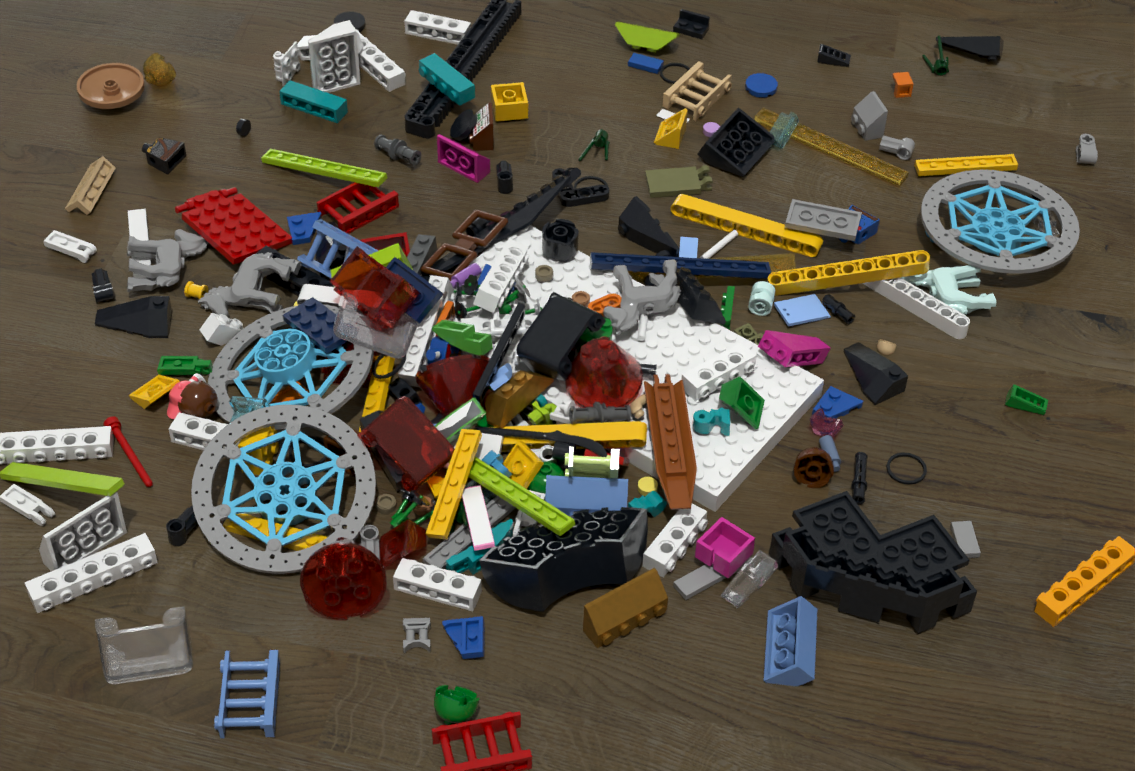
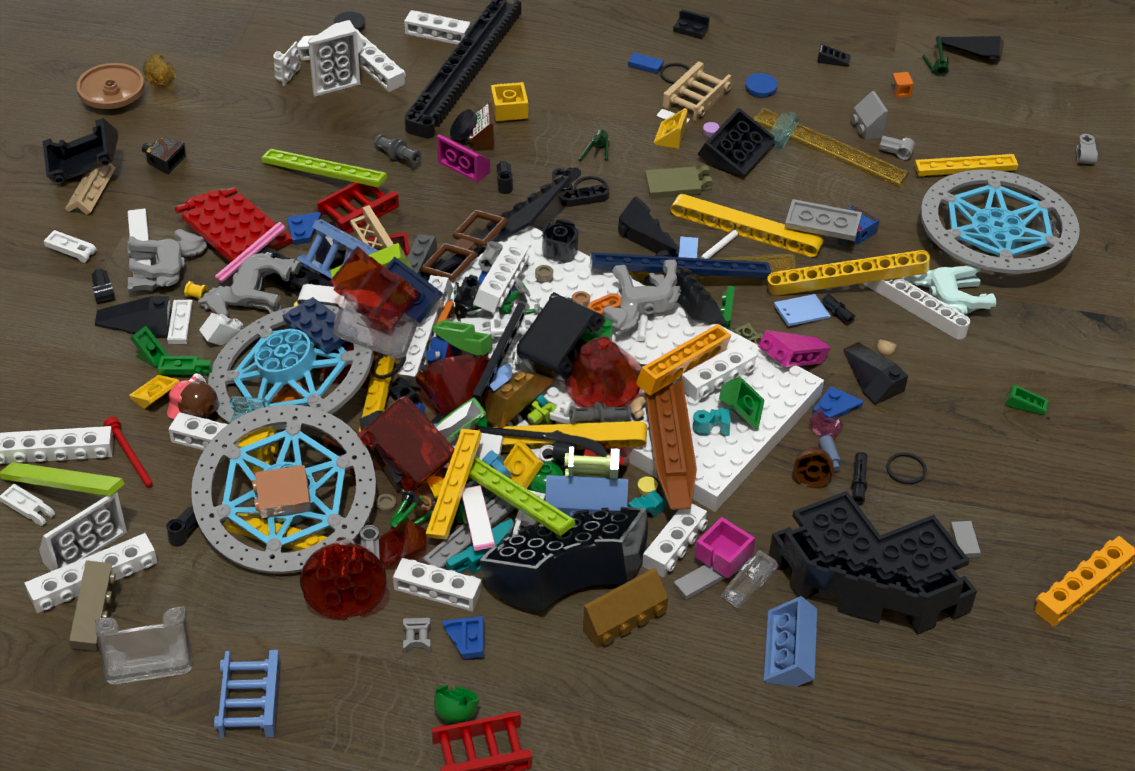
black tile [236,118,251,136] -> none
teal brick [279,80,348,123] -> none
teal brick [418,53,475,106] -> none
medium lavender cylinder [450,263,482,288] -> none
black brick [465,217,491,236] -> none
lime wedge [615,22,680,52] -> none
light aqua wheel [748,281,776,316] -> none
none -> black windscreen [43,118,118,183]
none -> dark tan brick [69,560,116,651]
none -> green slope [130,326,169,368]
none -> white tile [167,300,193,344]
none -> bright pink axle [215,222,285,283]
none -> nougat brick [252,465,311,518]
none -> tan fence [350,205,394,249]
none -> black piece [454,275,480,309]
none -> light grey piece [478,241,503,272]
none -> light orange brick [636,324,732,396]

